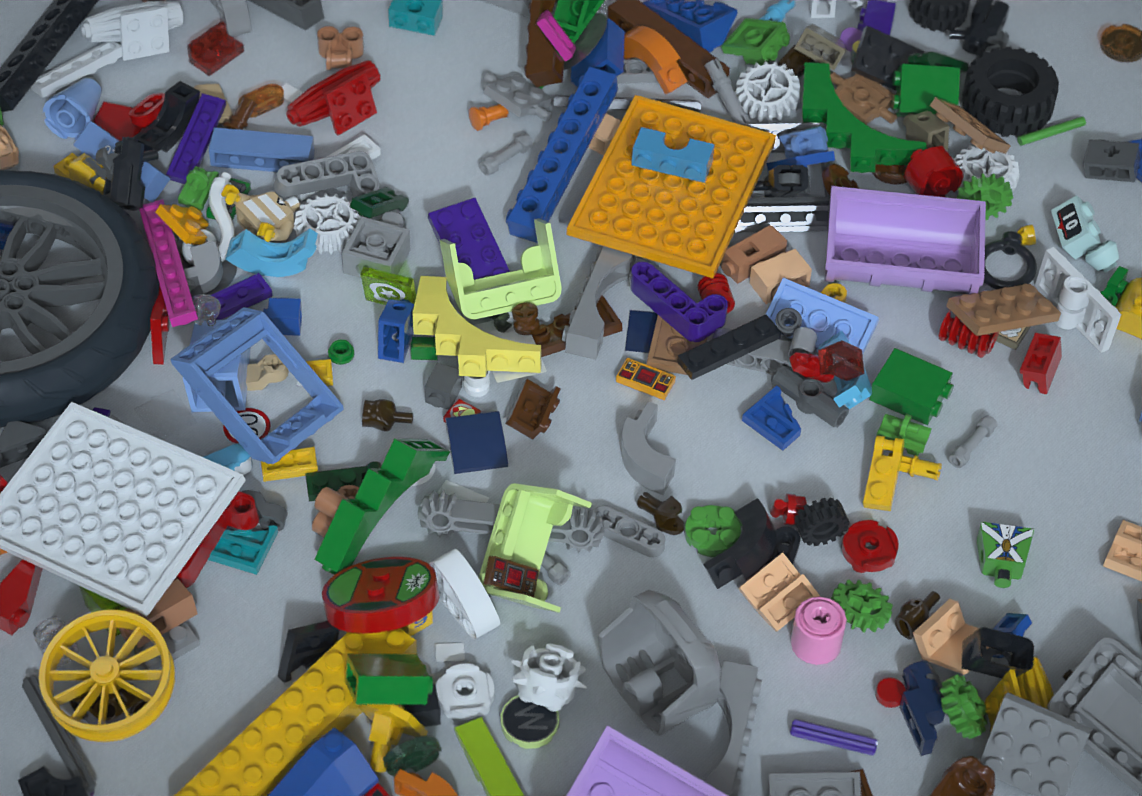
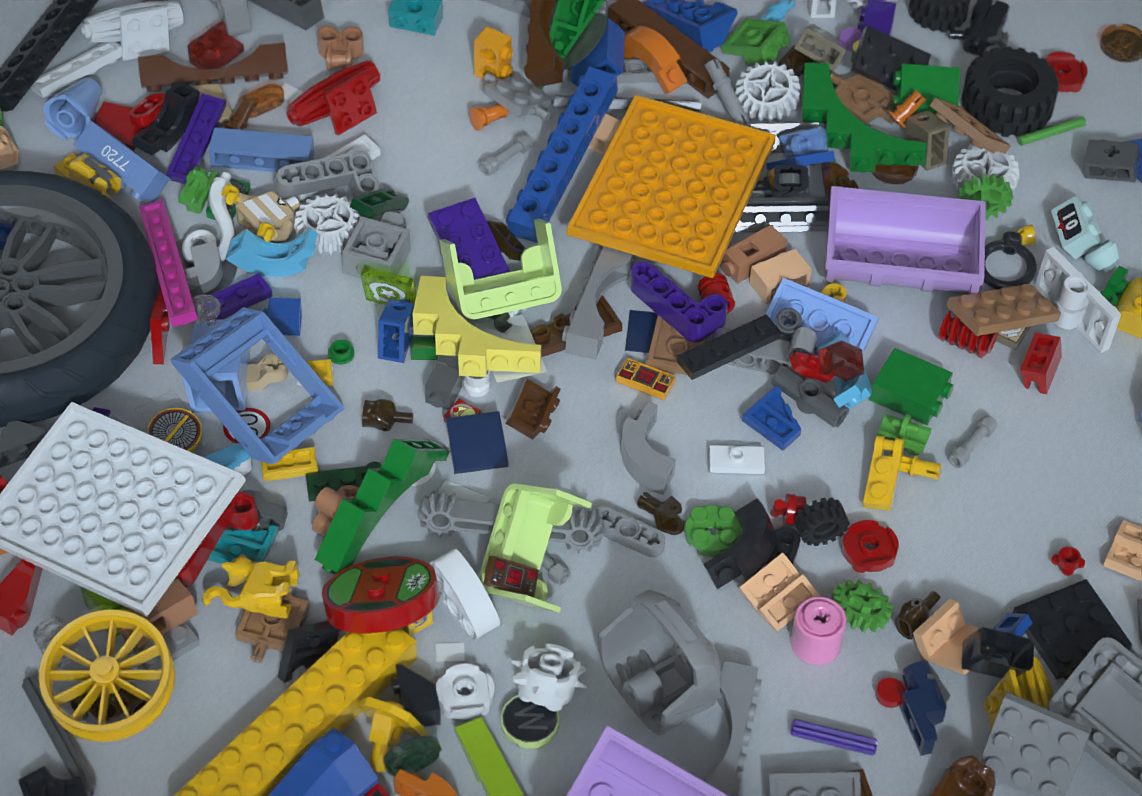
black piece [96,137,159,211] -> none
light orange plate [155,204,209,245] -> none
green brick [345,654,433,704] -> none
reddish brown wheel [512,303,540,335] -> none
dark pink tile [537,10,576,62] -> none
dark azure arch [632,127,715,183] -> none
red brick [904,146,964,198] -> none
dark green plate [908,51,969,74] -> none
bright green gear [940,674,988,739] -> none
torso [977,522,1034,588] -> none
none -> reddish brown arch [138,42,288,92]
none -> tile [148,408,202,453]
none -> yellow animal [202,555,300,618]
none -> medium nougat plate [235,586,309,663]
none -> light orange brick [474,26,513,80]
none -> dark brown plate [487,221,526,261]
none -> white plate [709,445,765,474]
none -> orange pin [888,89,926,128]
none -> black plate [1013,579,1132,680]
none -> red plate [1045,51,1088,93]
none -> red plate [1051,547,1085,576]

